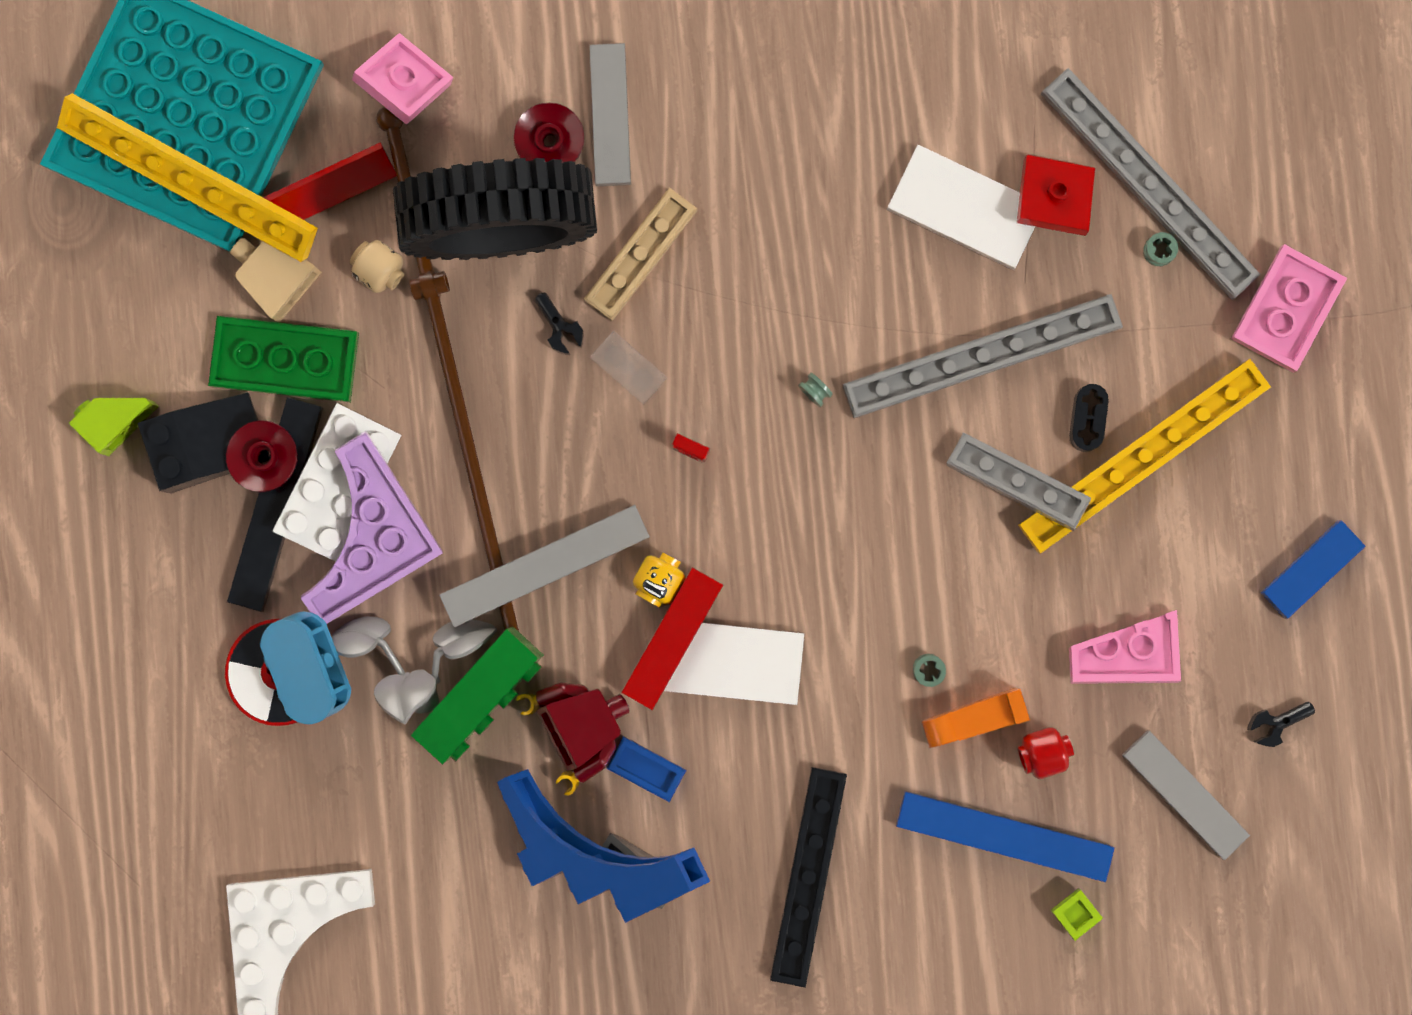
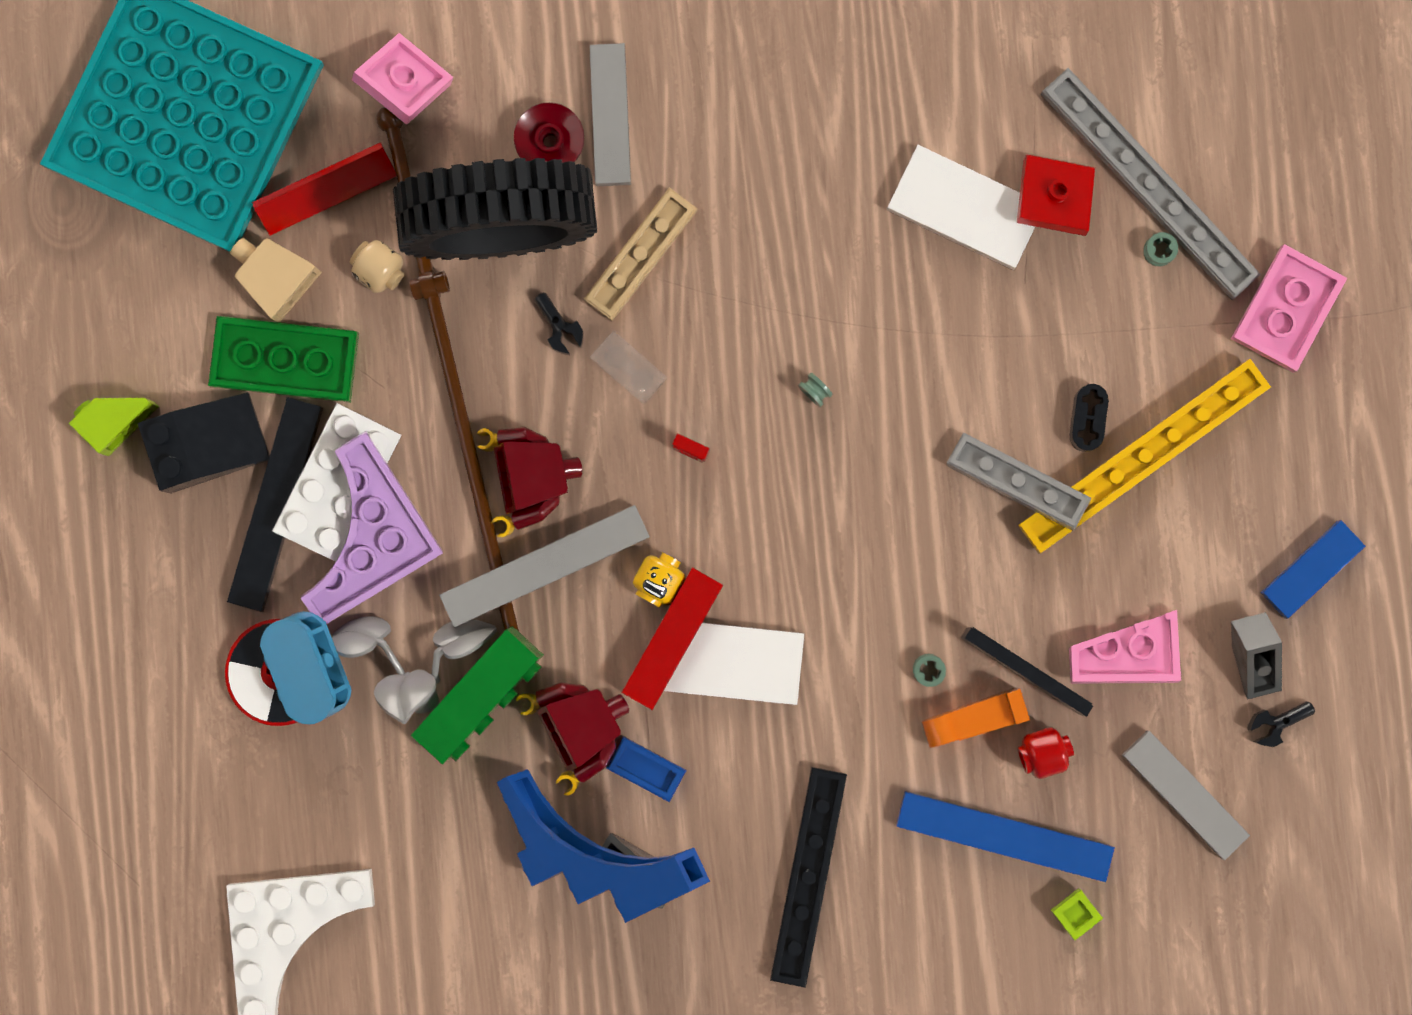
yellow plate [57,93,318,262] -> none
dark red dish [226,420,297,492] -> none
light grey tile [842,294,1123,419] -> none
none -> dark red torso [477,427,582,538]
none -> black tile [961,627,1093,717]
none -> dark grey slope [1231,612,1282,700]

